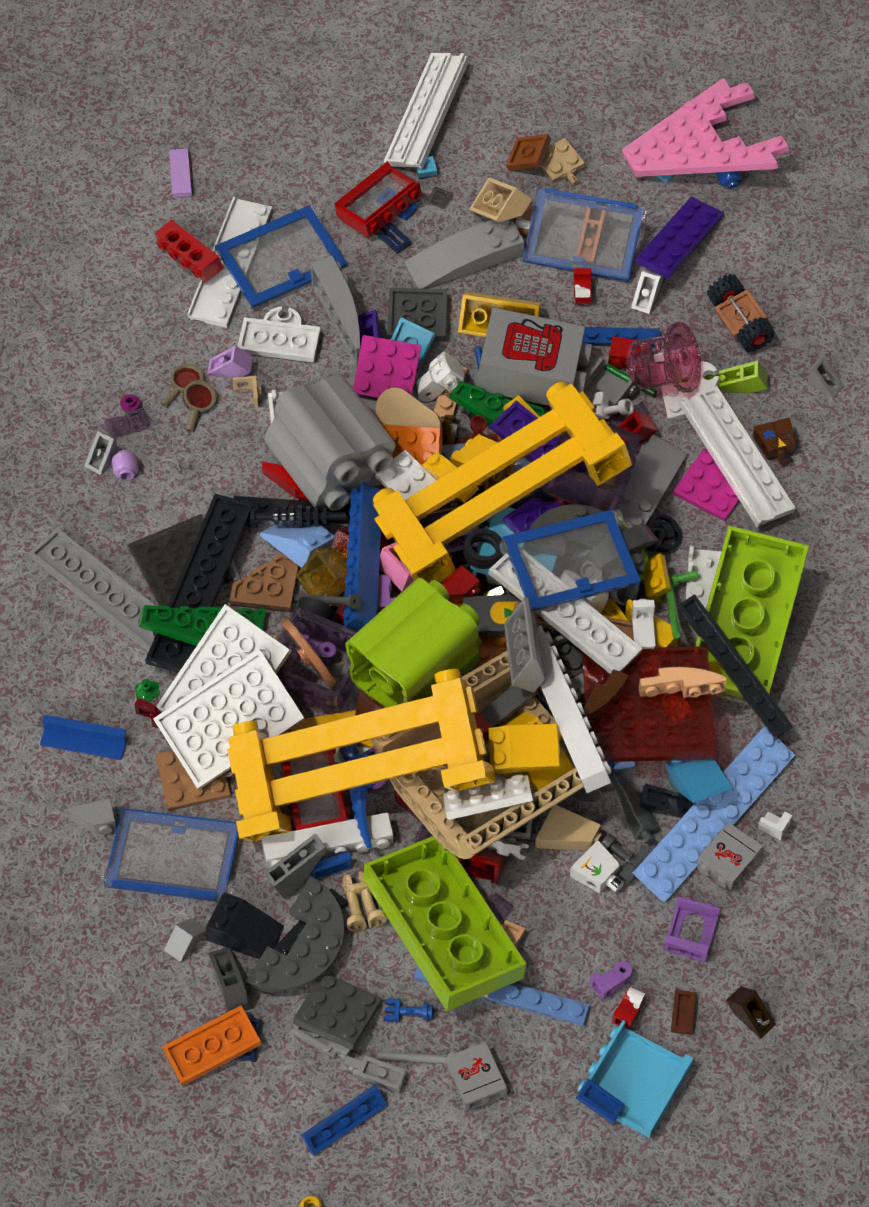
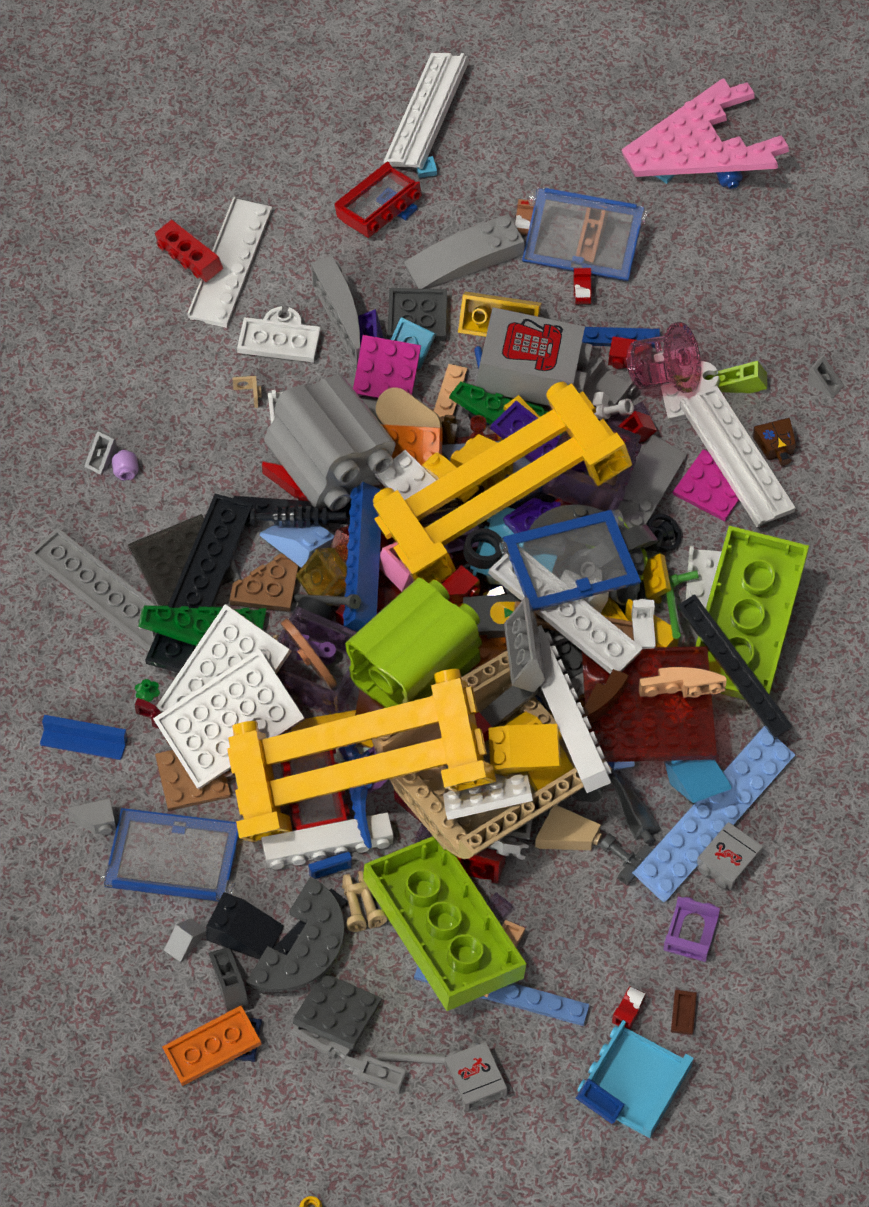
clear purple slope [104,409,150,438] -> none
magenta plate [120,394,140,412] -> none
piece [161,364,204,408] -> none
lavender tile [169,148,192,197] -> none
piece [182,380,216,432] -> none
lavender slope [207,346,253,378] -> none
door [213,203,347,308] -> none
dark grey slope [264,833,327,899] -> none
blue plate [301,1085,387,1156] -> none
dark blue tile [375,222,412,254] -> none
medium lavender leg [377,575,396,613] -> none
blue hinge [384,999,434,1022] -> none
white piece [416,352,465,402] -> none
clear smoke tile [427,187,452,209] -> none
tan slope [469,178,532,222] -> none
dark orange plate [506,134,551,171] -> none
tan plate [541,138,585,186] -> none
white torso [570,840,624,893] -> none
medium lavender leg [590,961,632,1000] -> none
green bar [604,363,657,397] -> none
white slope [631,269,664,314] -> none
dark purple plate [636,197,724,279] -> none
black hinge [640,784,694,817] -> none
plate [707,274,775,353] -> none
dark brown slope [726,986,776,1039] -> none
white panel [758,812,792,840] -> none

